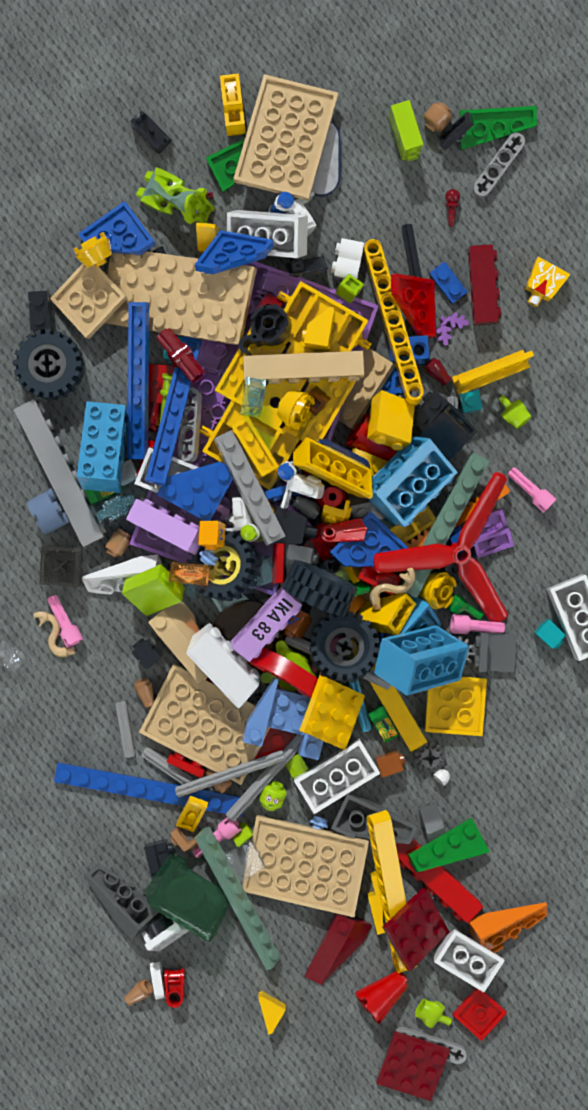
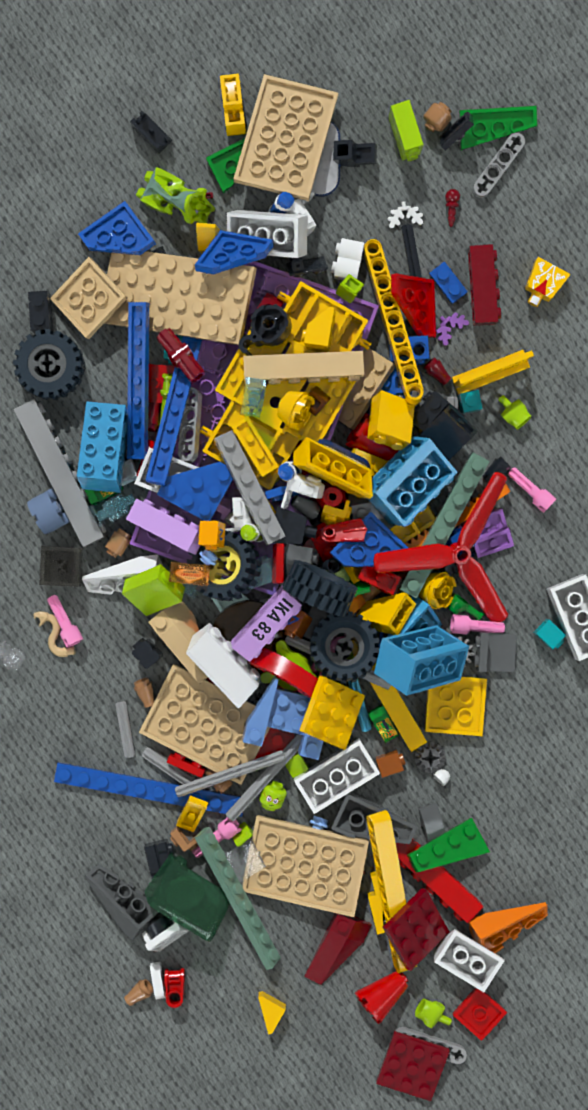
yellow cone [73,232,112,268] -> none
tan animal [370,568,415,610] -> none
none -> black brick [333,140,377,167]
none -> white animal [388,202,423,229]
none -> black cone [482,456,511,482]

